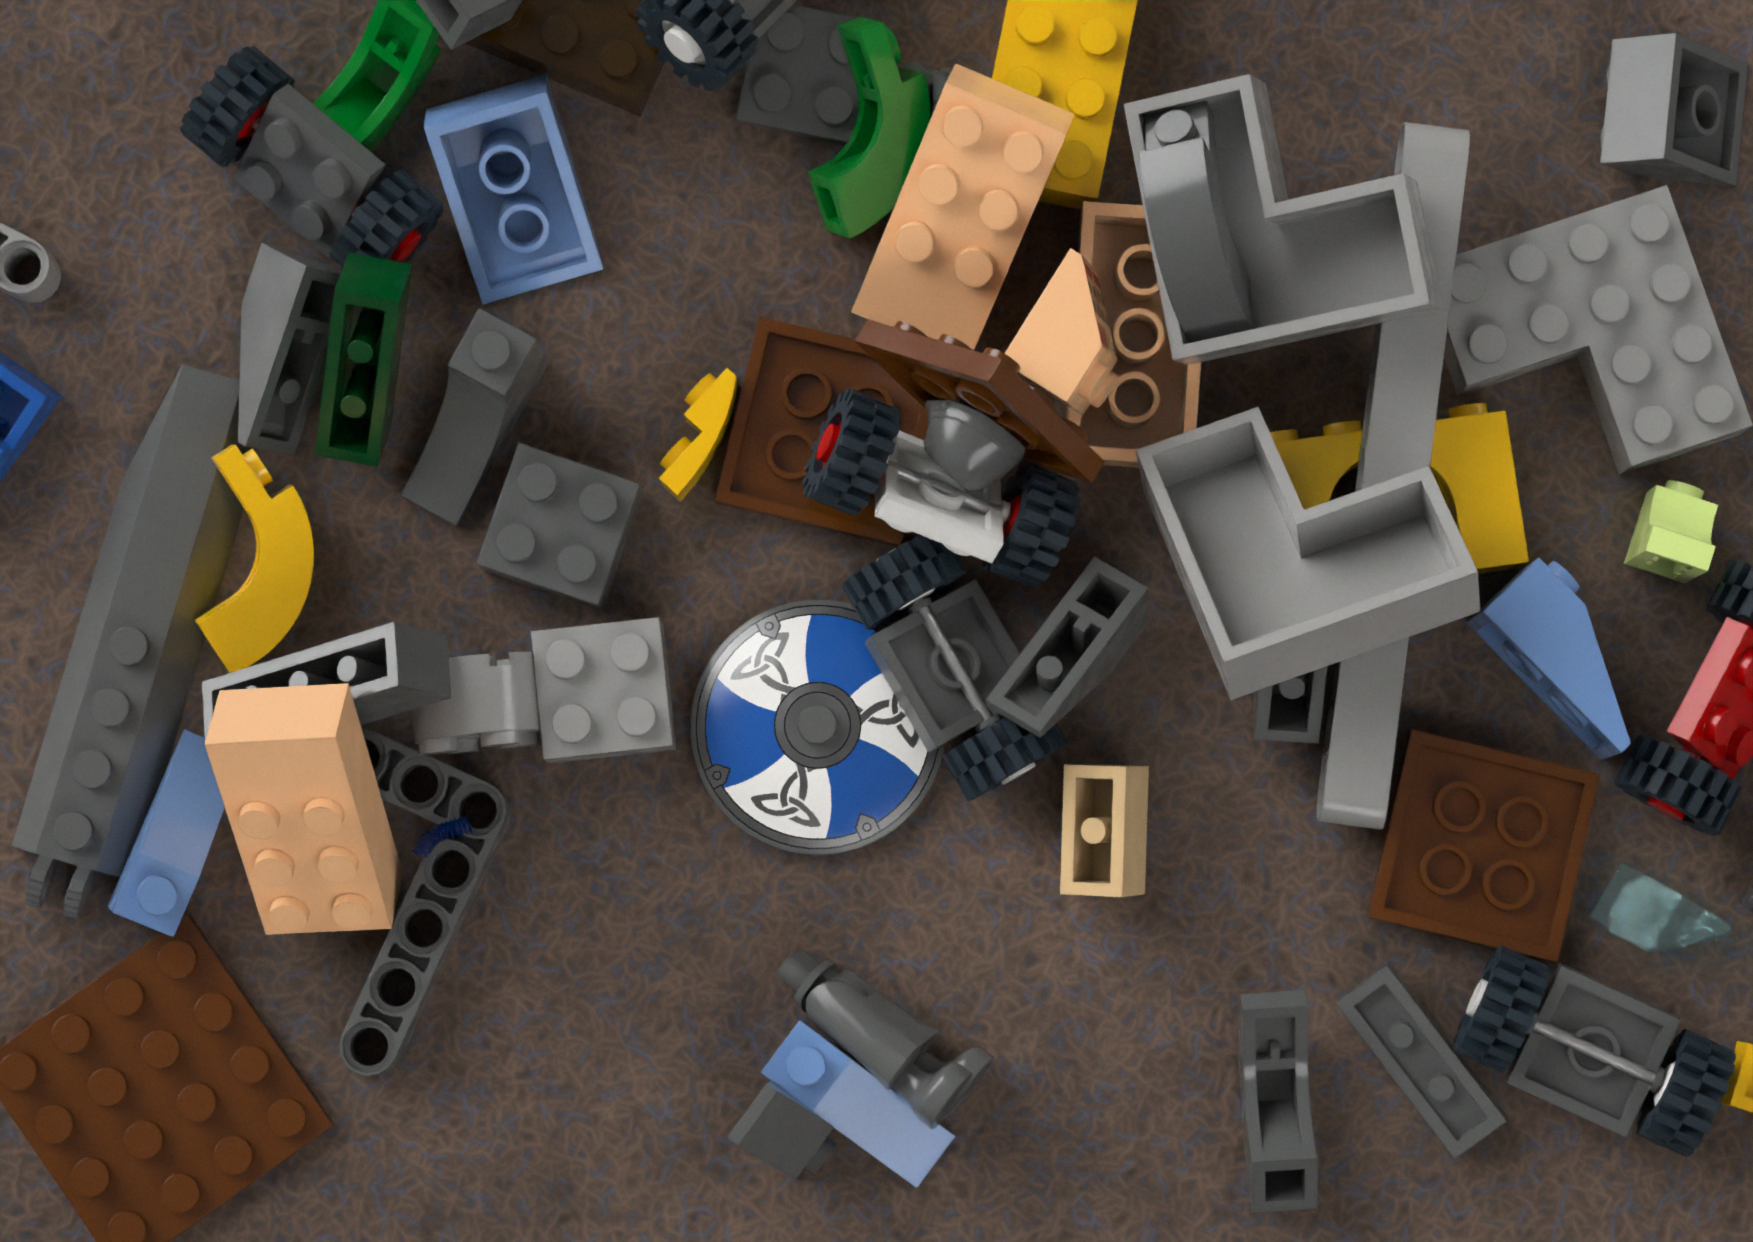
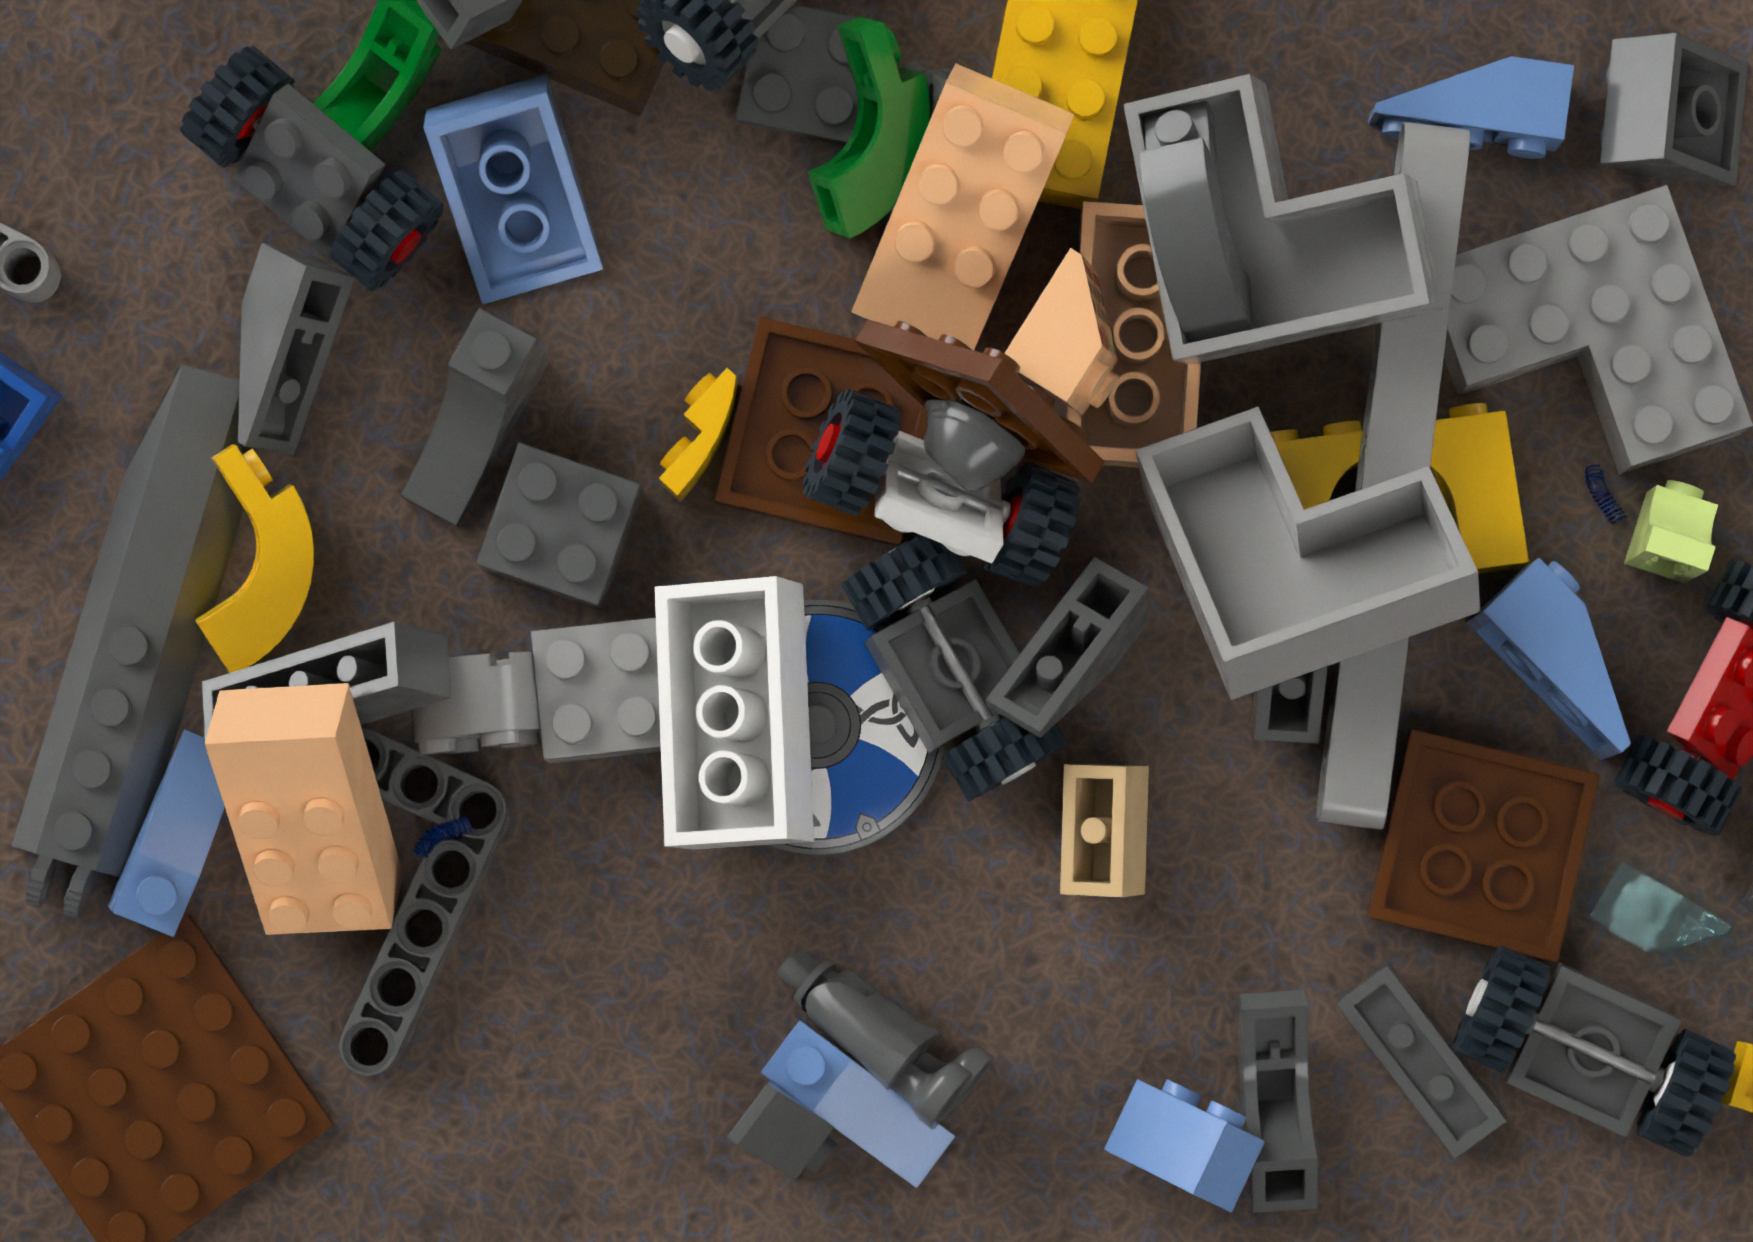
dark green brick [315,253,412,467] -> none
none -> white brick [655,576,814,849]
none -> medium blue brick [1104,1079,1265,1213]
none -> medium blue slope [1368,56,1574,159]
none -> clear blue leg [1585,464,1627,524]

